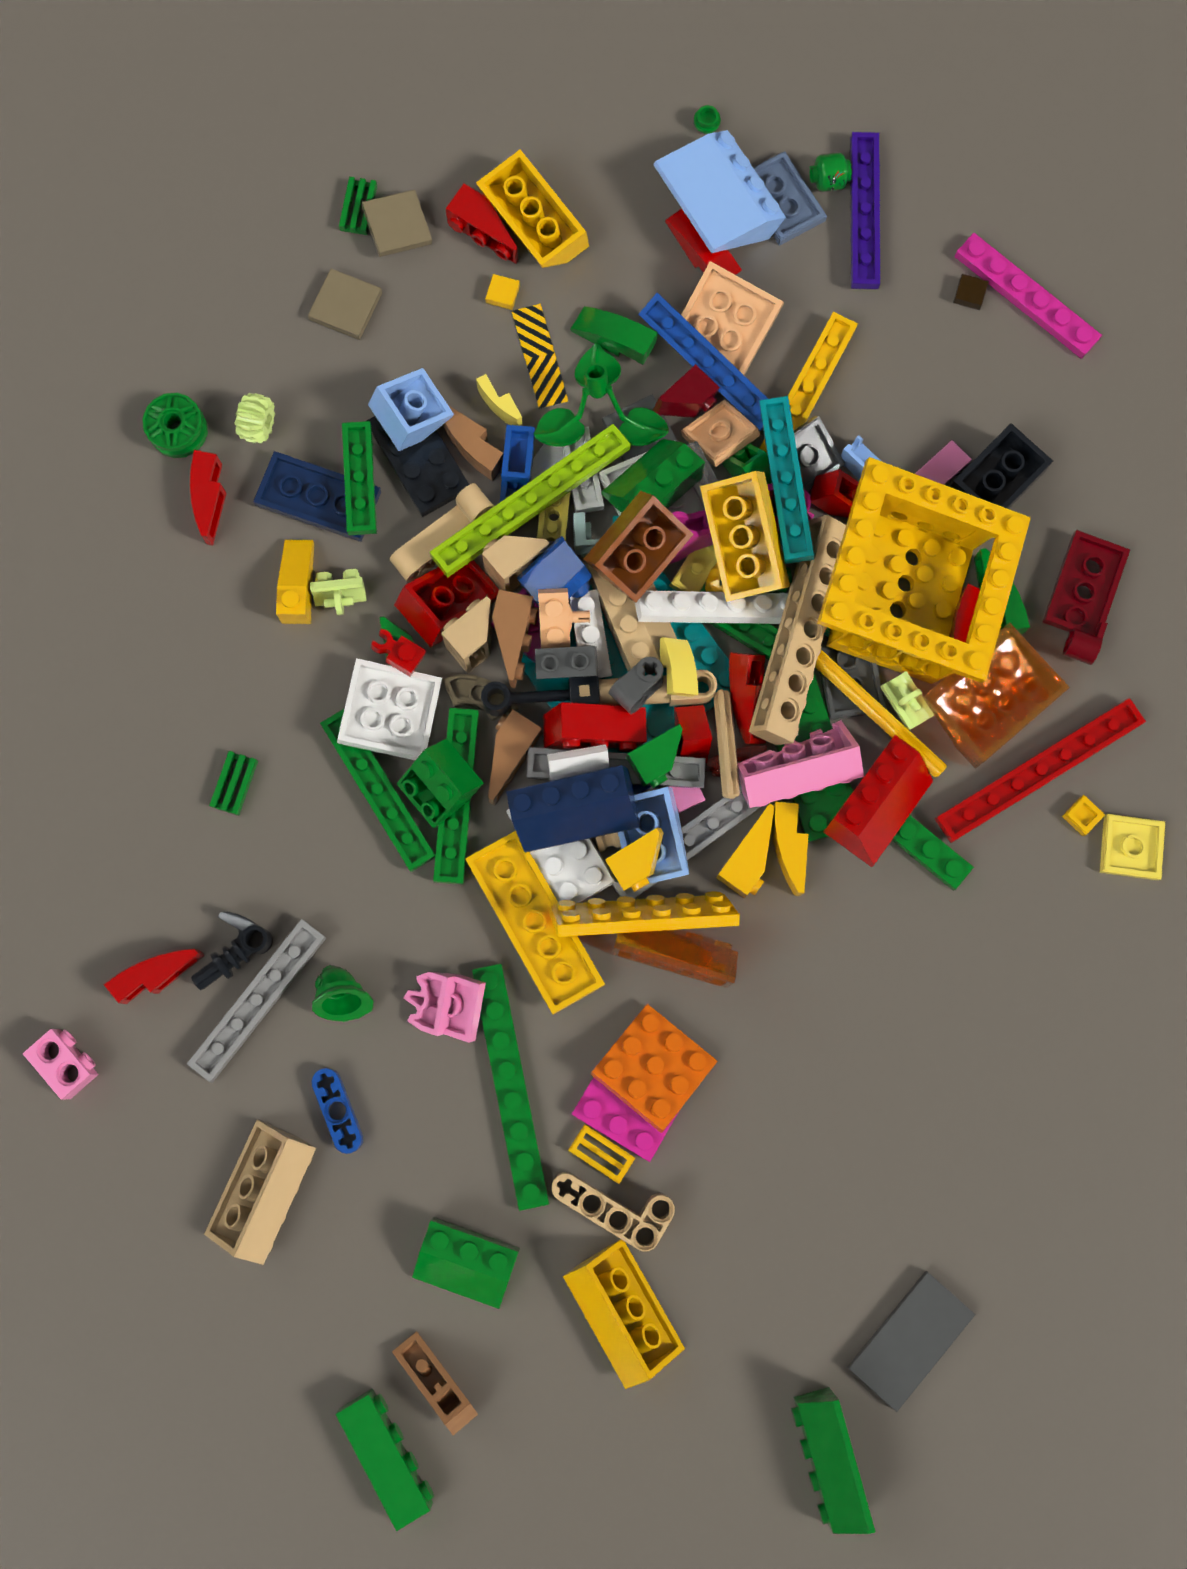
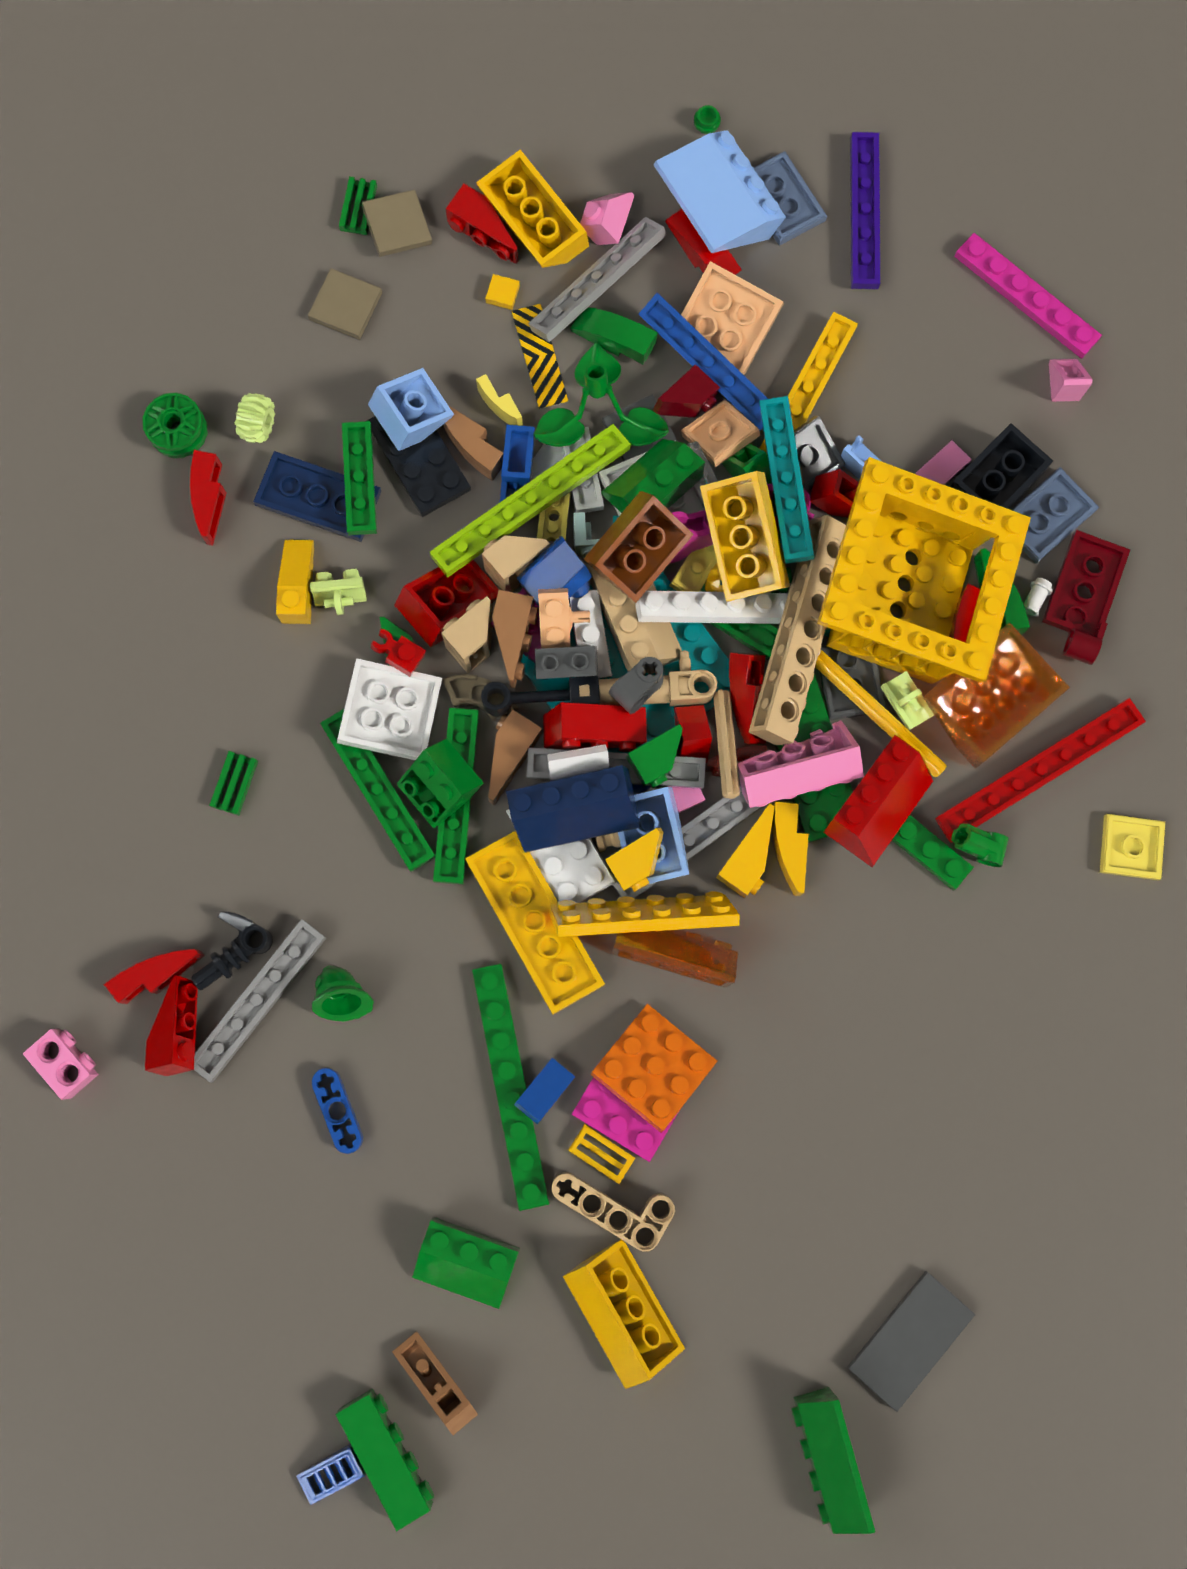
tan slope [204,1120,316,1265] -> none
tan beam [390,483,494,583] -> none
bright pink plate [403,972,486,1043] -> none
light yellow slope [660,637,698,697] -> none
green head [809,152,852,192] -> none
dark brown tile [953,274,989,310] -> none
yellow tile [1062,795,1105,836] -> none
none -> red slope [145,975,198,1077]
none -> slope [296,1444,366,1505]
none -> blue tile [514,1058,575,1124]
none -> light grey plate [528,217,666,342]
none -> bright pink slope [580,192,635,245]
none -> green piece [951,824,1009,867]
none -> sand blue tile [1011,467,1099,564]
none -> white pin [1024,578,1052,616]
none -> bright pink slope [1049,359,1093,402]

